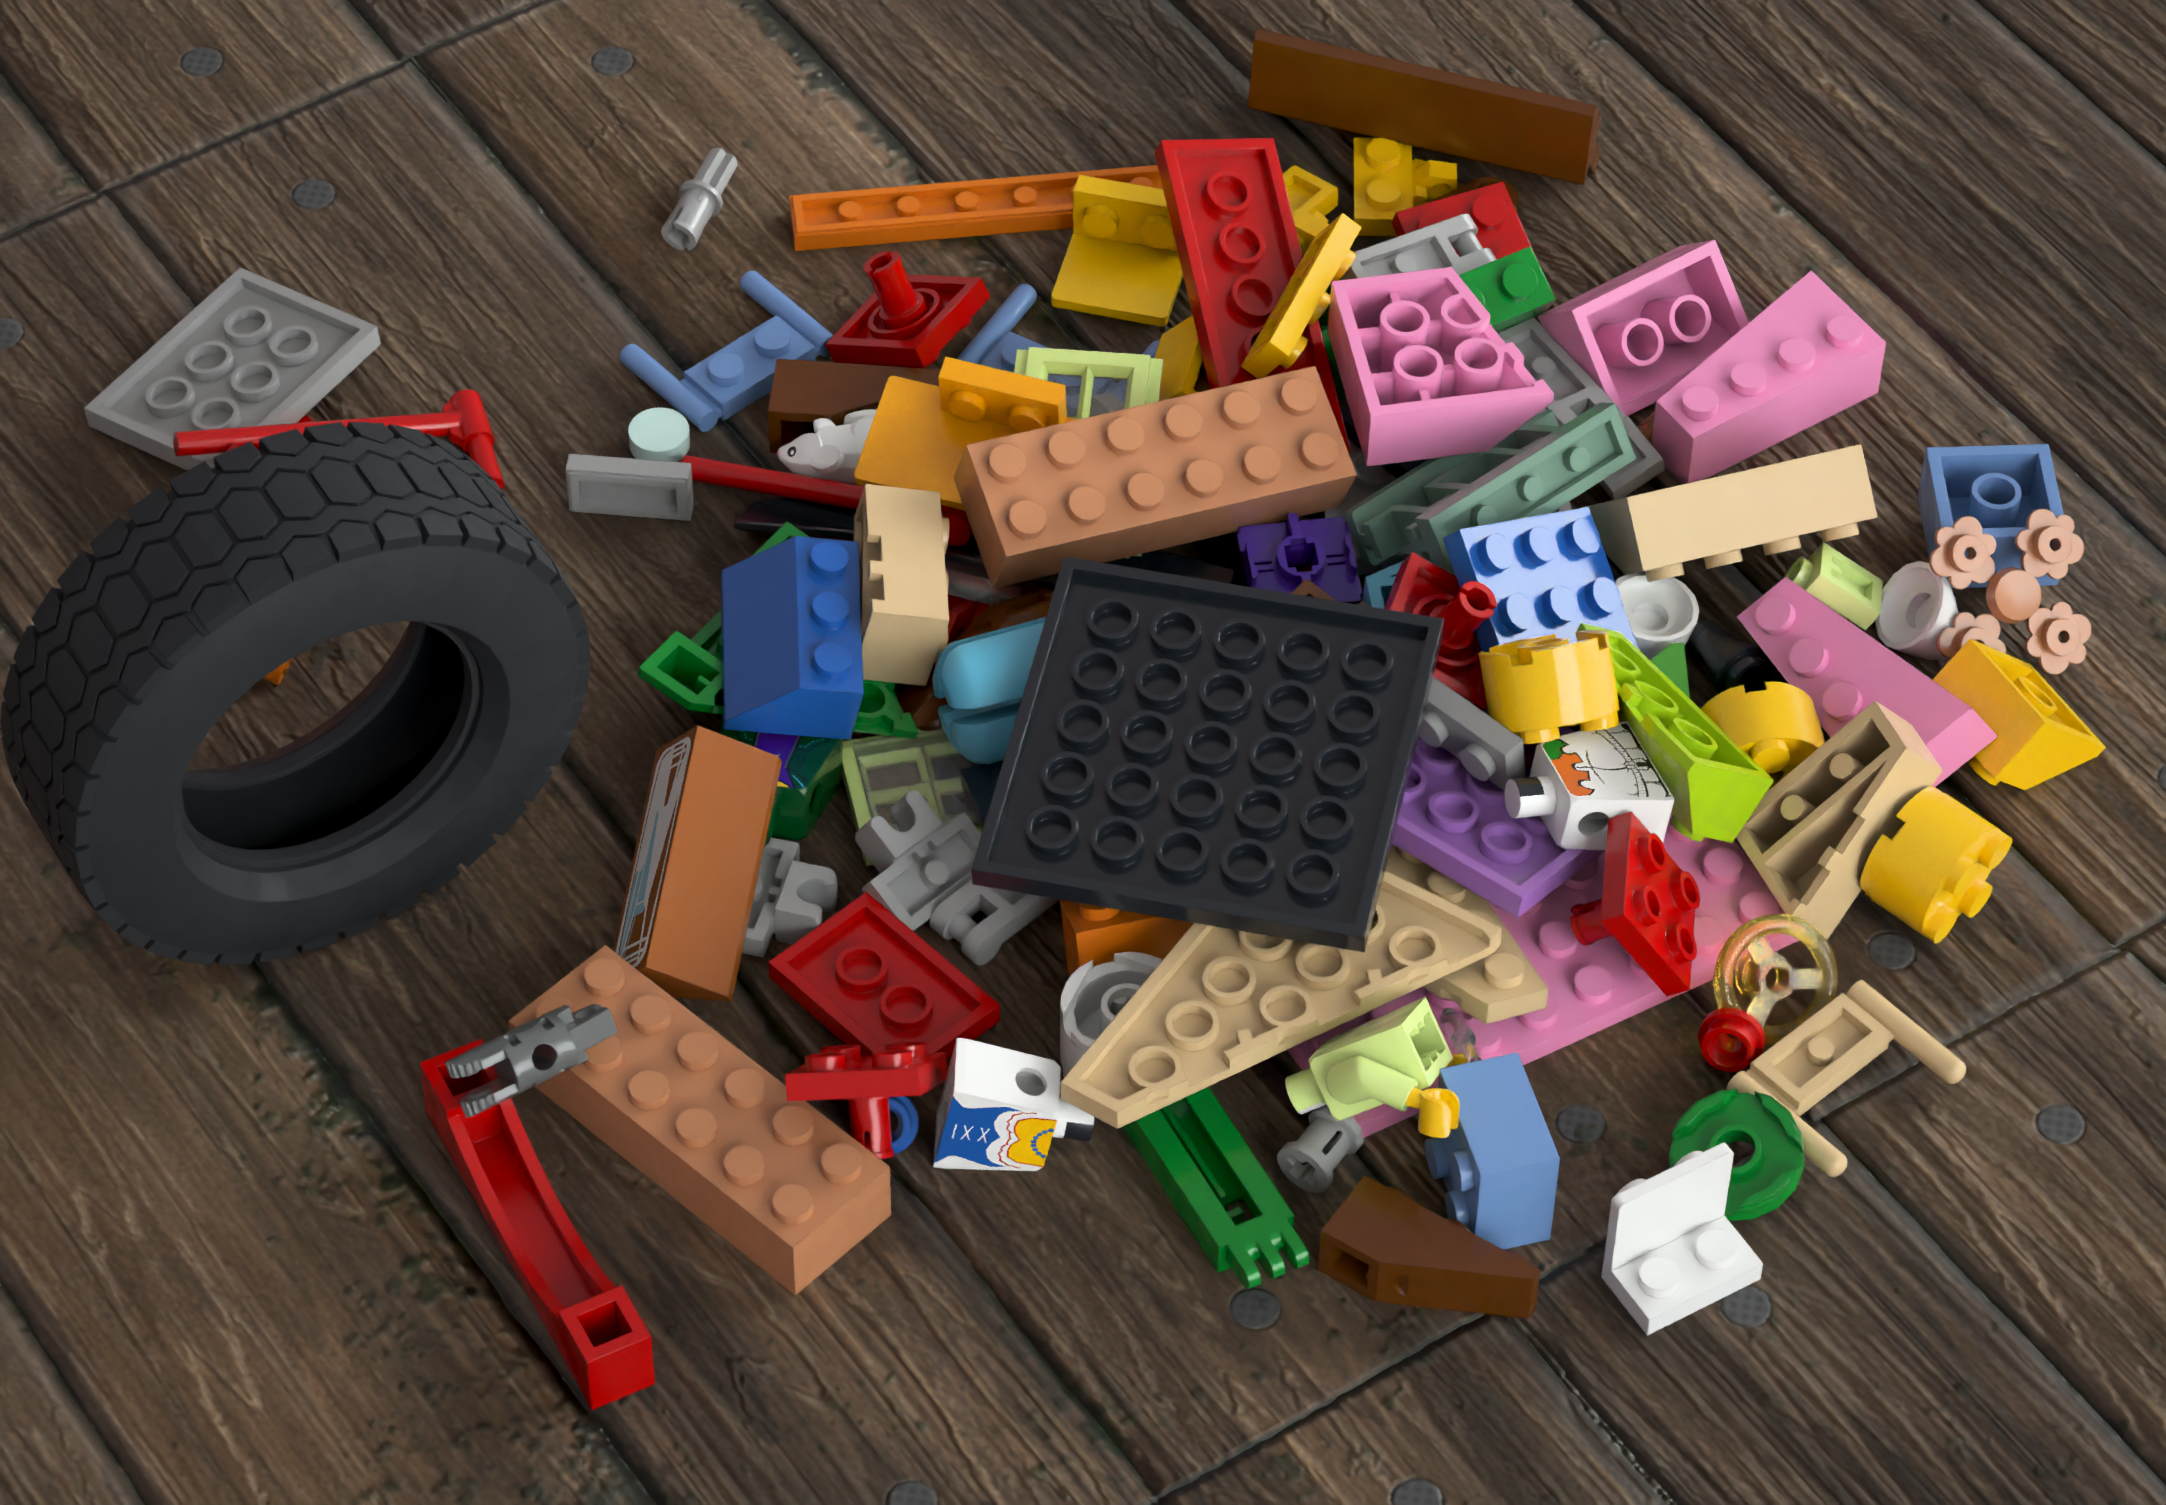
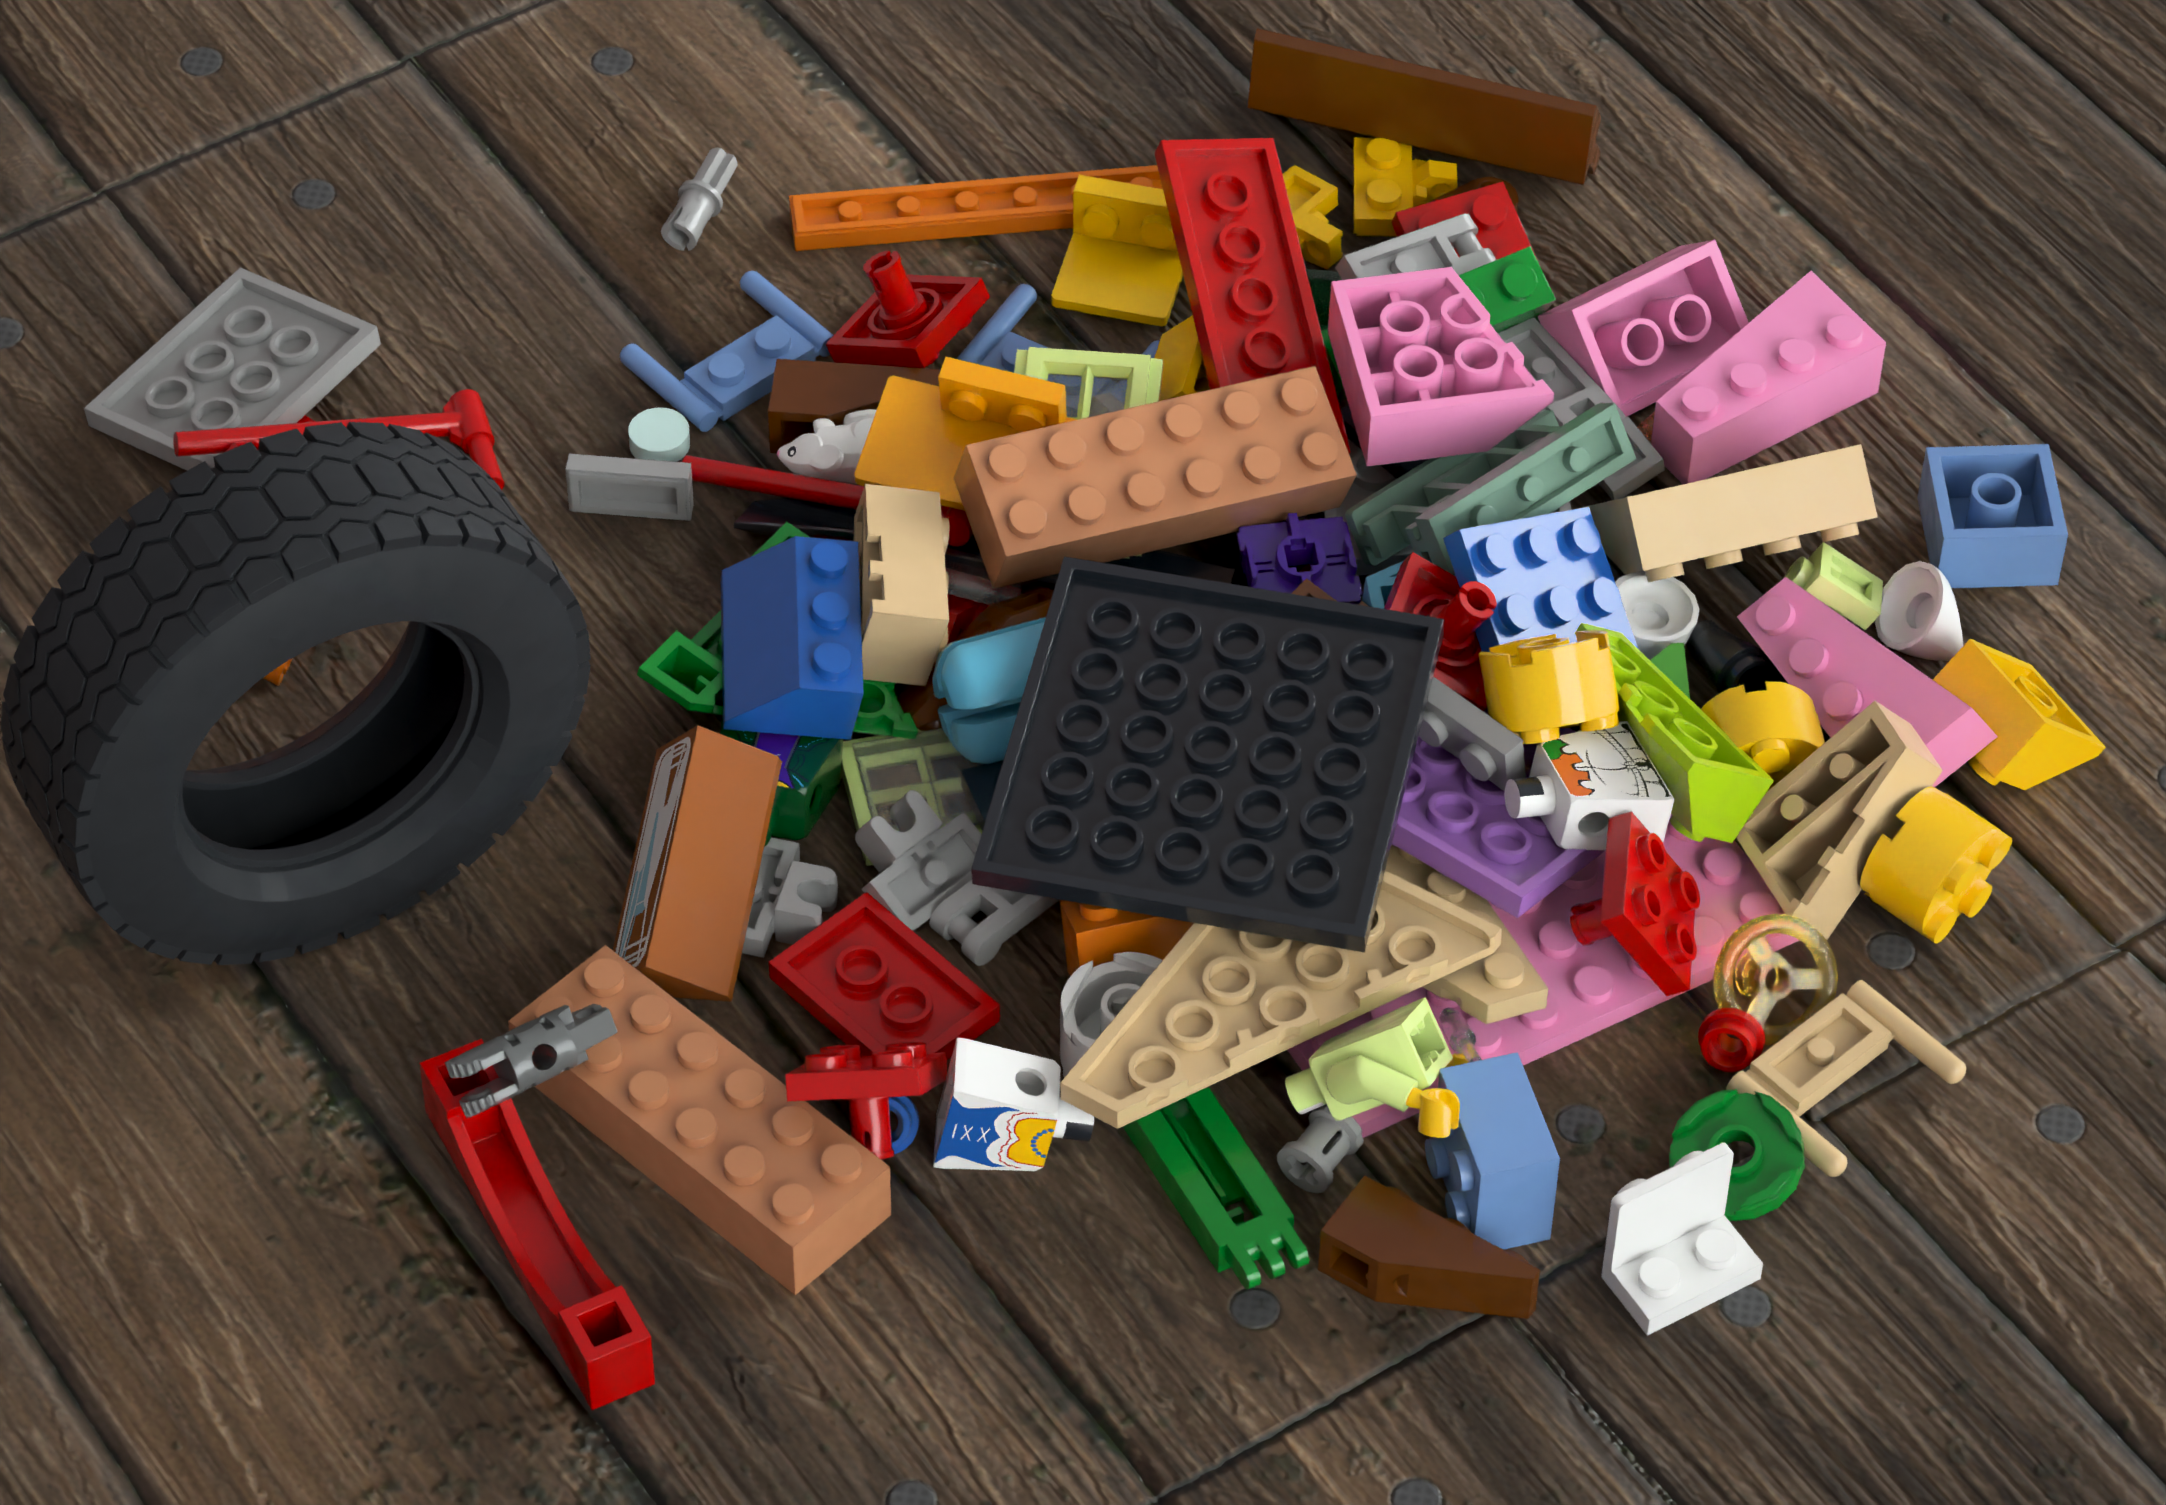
yellow plate [1241,213,1362,379] -> none
plant [1929,509,2091,674] -> none

